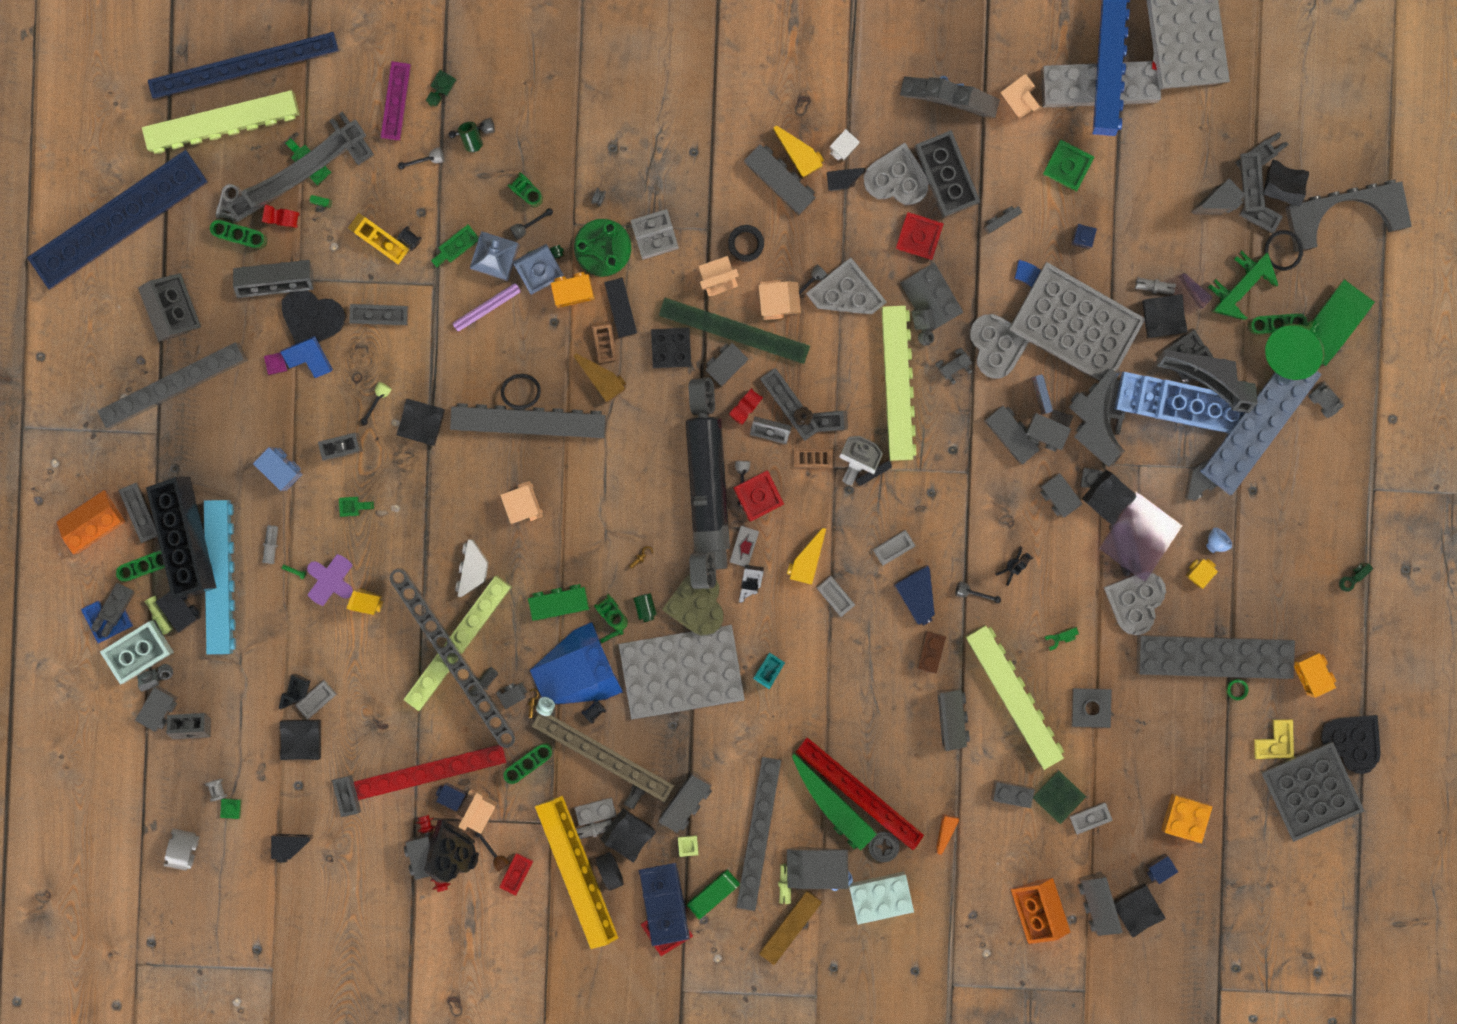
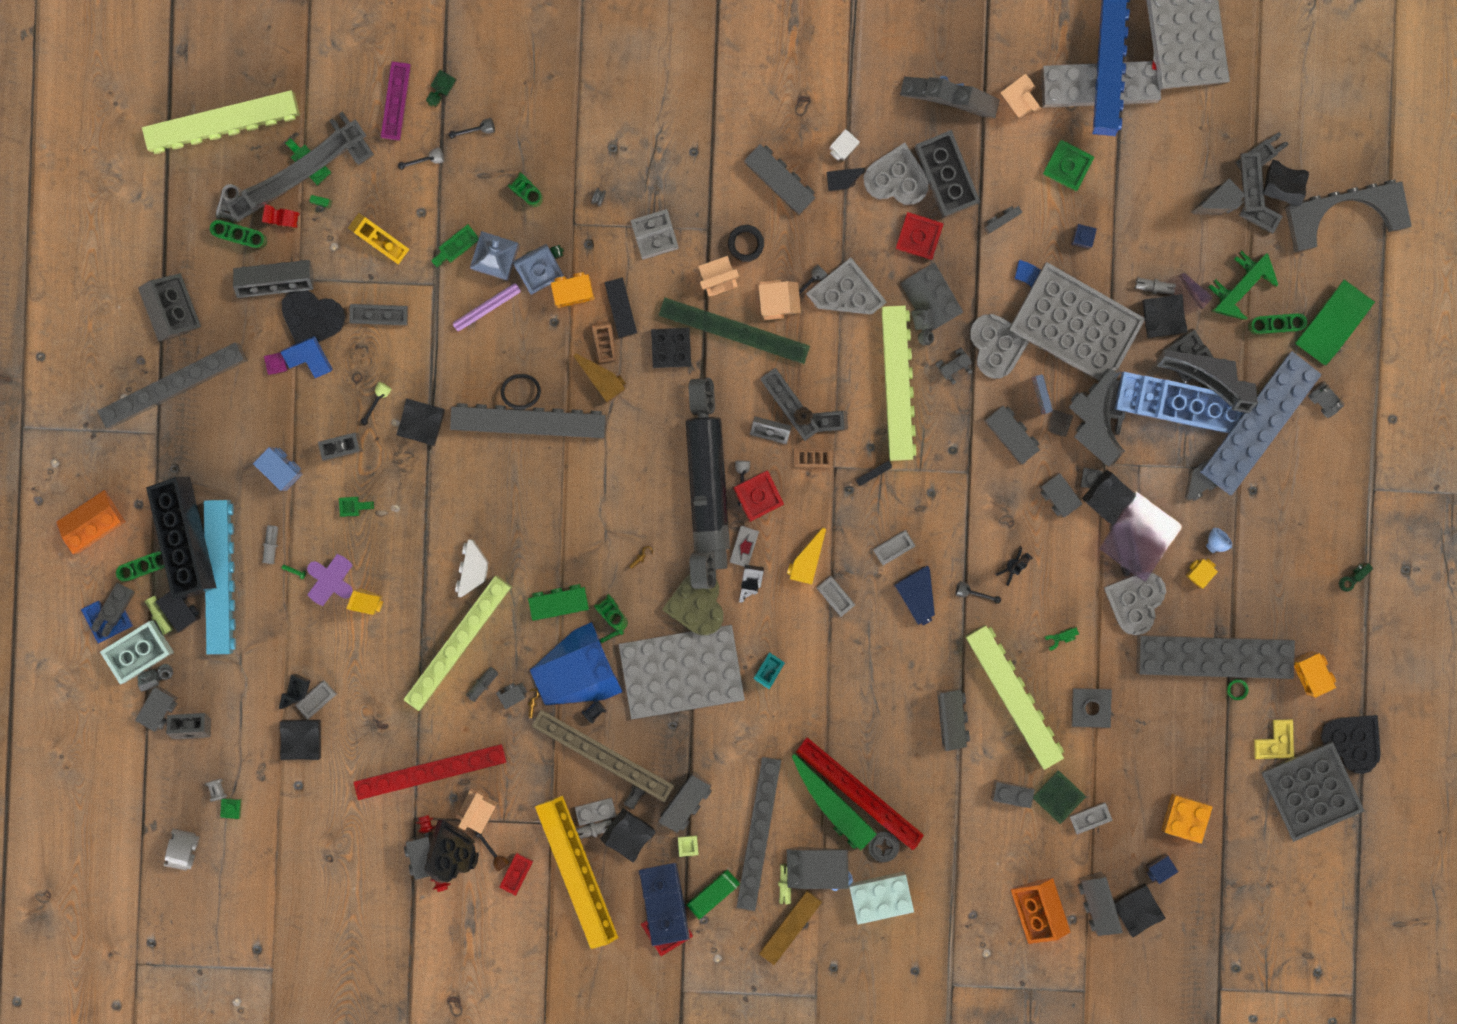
dark blue plate [27,150,208,290] -> none
dark grey plate [119,483,157,543] -> none
dark blue plate [148,32,339,100] -> none
black slope [271,833,313,863] -> none
dark grey plate [332,775,361,817] -> none
dark grey beam [390,568,515,748] -> none
black bush [397,226,422,251] -> none
dark blue brick [436,782,467,812] -> none
dark green brick [458,121,483,152] -> none
light nougat plate [500,481,543,524] -> none
green beam [503,743,553,784] -> none
hinge [509,208,553,241] -> none
light aqua bush [536,697,555,716] -> none
green piece [574,219,632,277] -> none
black tyre [596,852,624,891] -> none
dark green brick [633,593,657,622] -> none
dark grey brick [705,343,749,387] -> none
red leg [729,388,763,426] -> none
yellow slope [773,125,824,179] -> none
light grey piece [839,436,883,485] -> none
reddish brown brick [916,631,946,674] -> none
orange slope [936,814,959,855] -> none
dark grey brick [1024,413,1071,452] -> none
black tyre [1264,230,1303,271] -> none
green piece [1265,321,1324,380] -> none

